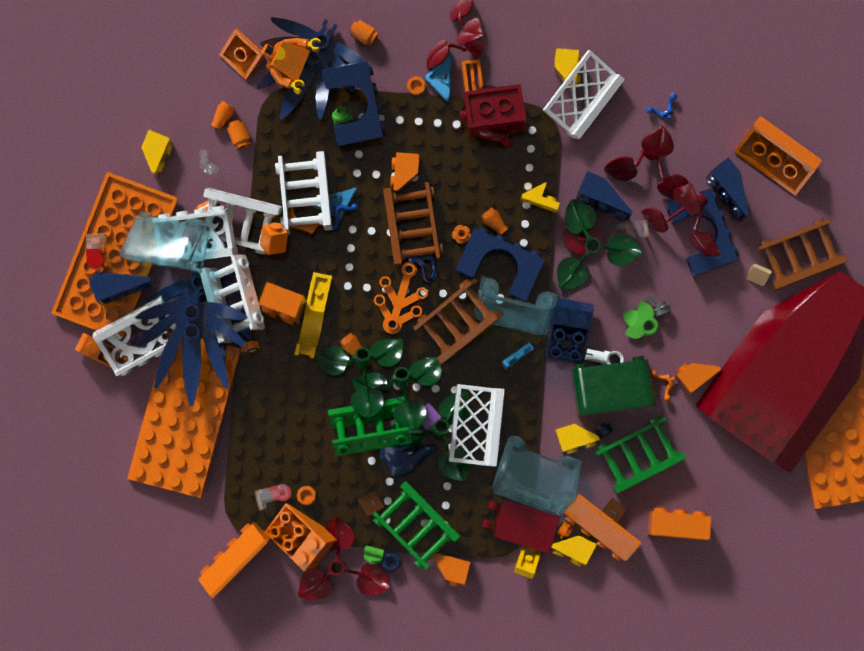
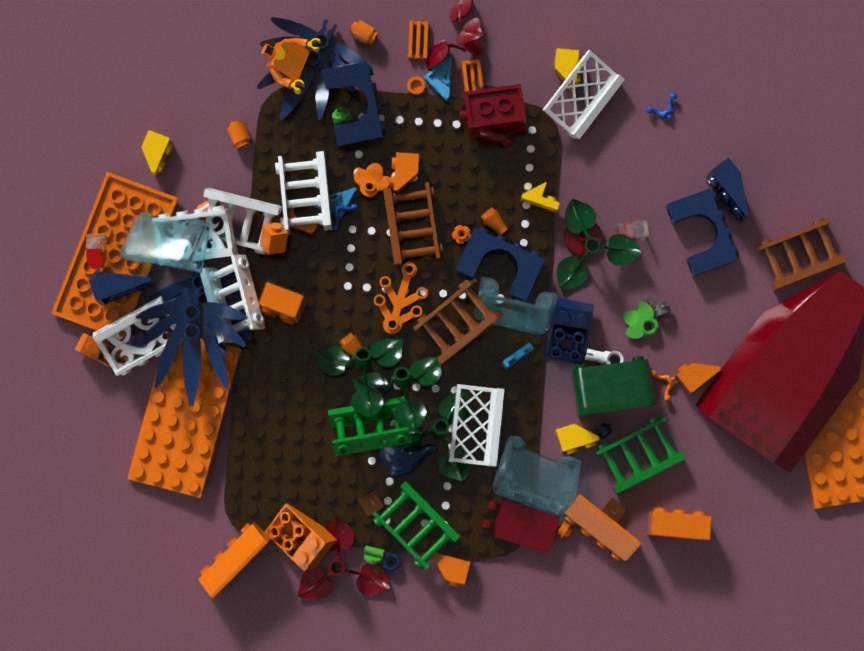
clear arm [199,149,219,175] -> none
orange cone [211,101,235,130] -> none
orange slope [219,28,266,80] -> none
orange tile [240,341,260,354] -> none
clear leg [254,484,292,511] -> none
yellow piece [295,272,332,359] -> none
orange tile [297,486,317,506] -> none
dark blue piece [407,256,438,283] -> none
medium lavender tile [422,403,442,430] -> none
yellow slope [514,546,541,579] -> none
yellow slope [551,536,597,567] -> none
dark blue slope [576,171,633,221] -> none
dark red plant [604,125,689,198] -> none
dark red plant [641,183,721,256] -> none
orange slope [734,116,822,196] -> none
tan slope [747,264,772,286] -> none
none -> orange plate [354,162,391,198]
none -> orange tile [408,20,428,60]

